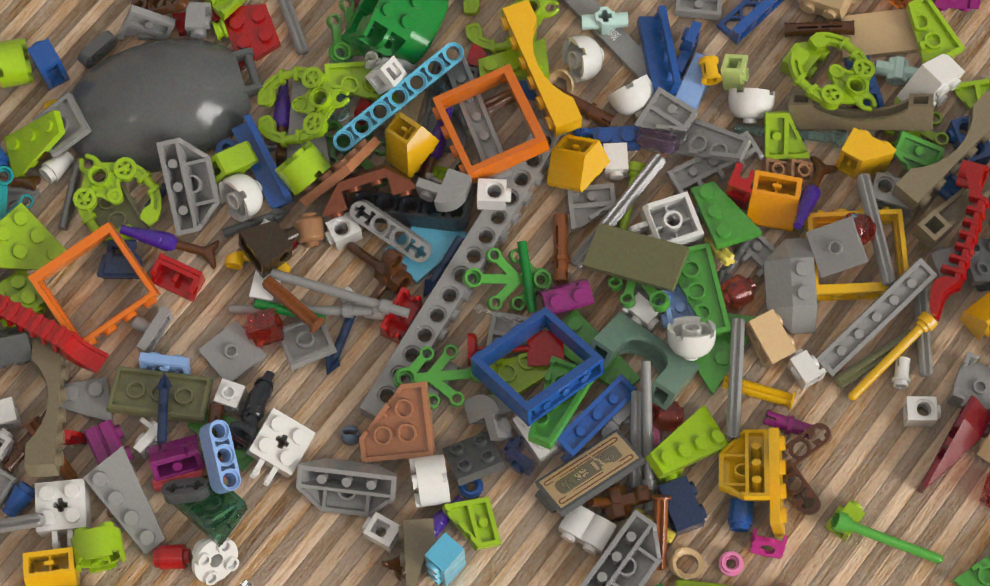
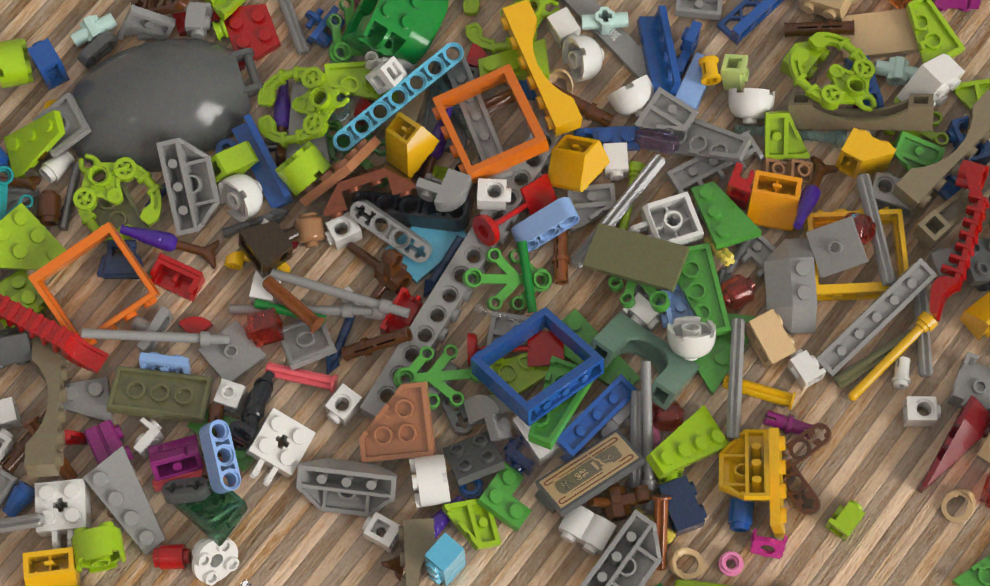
dark blue piece [155,372,173,444] -> none
sand blue hinge [341,425,361,446] -> none
magenta brick [539,278,594,315] -> none
bright green piece [830,510,943,564] -> none
none -> reddish brown brick [37,190,61,226]
none -> light aqua axle [70,12,118,48]
none -> light grey bar [81,328,230,346]
none -> red tile [178,316,213,333]
none -> coral axle [265,362,338,394]
none -> blue hips [305,5,345,49]
none -> white brick [325,384,363,427]
none -> reddish brown pin [341,326,413,361]
none -> dark grey beam [442,396,474,436]
none -> red piece [472,173,557,246]
none -> bright green plate [476,463,532,532]
none -> light blue beam [511,197,580,252]
none -> white brick [546,7,581,49]
none -> tan piece [941,488,976,523]

